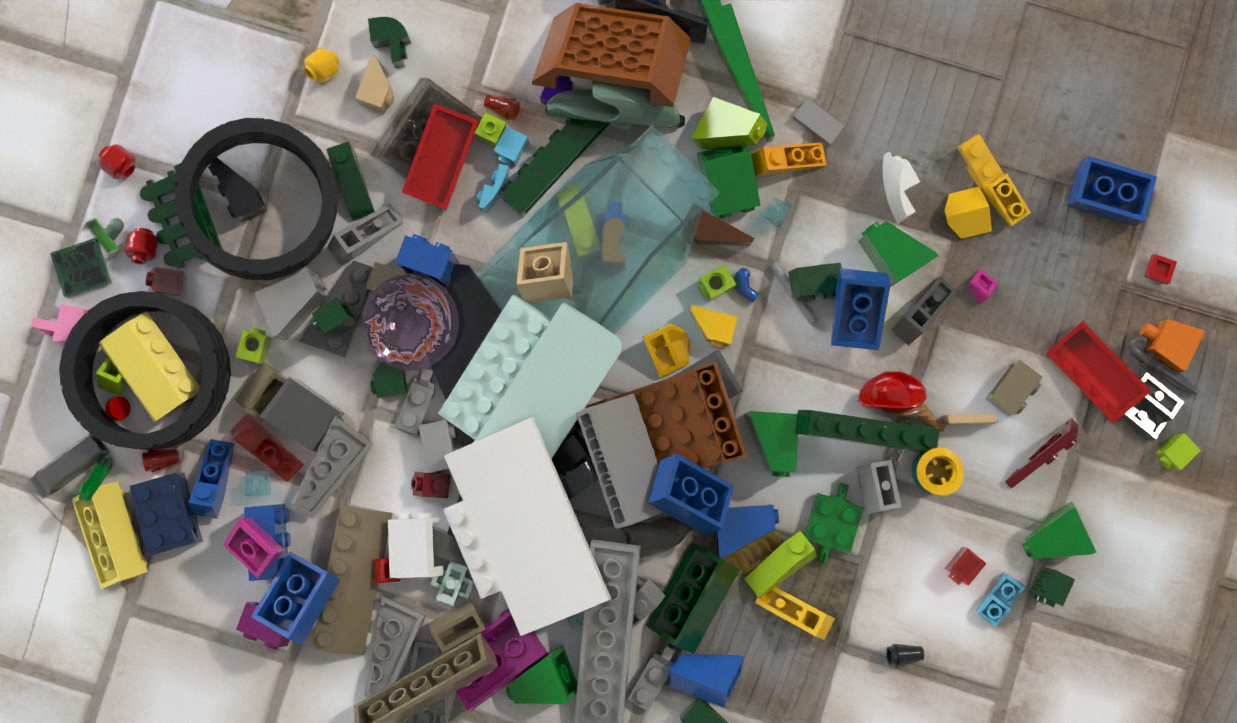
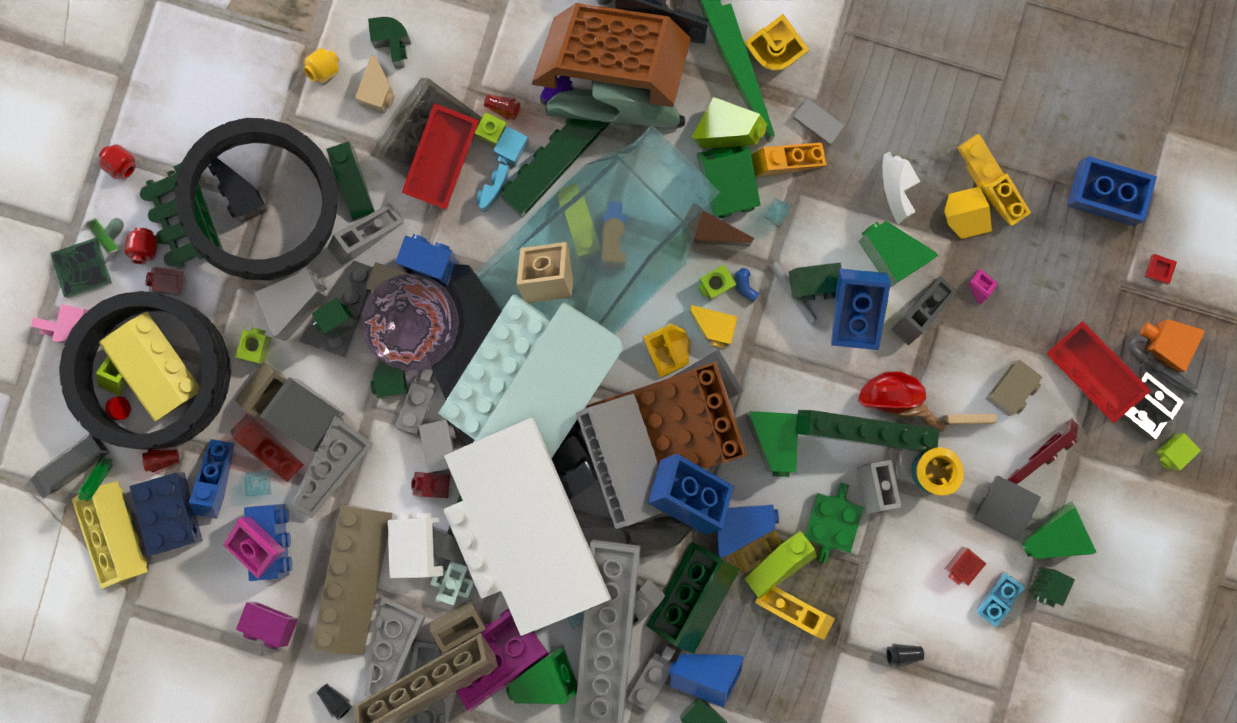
blue brick [251,551,340,645] -> none
red plate [374,558,400,583] -> none
none -> black cone [317,683,352,720]
none -> yellow brick [744,14,810,70]
none -> dark grey slope [973,475,1041,540]

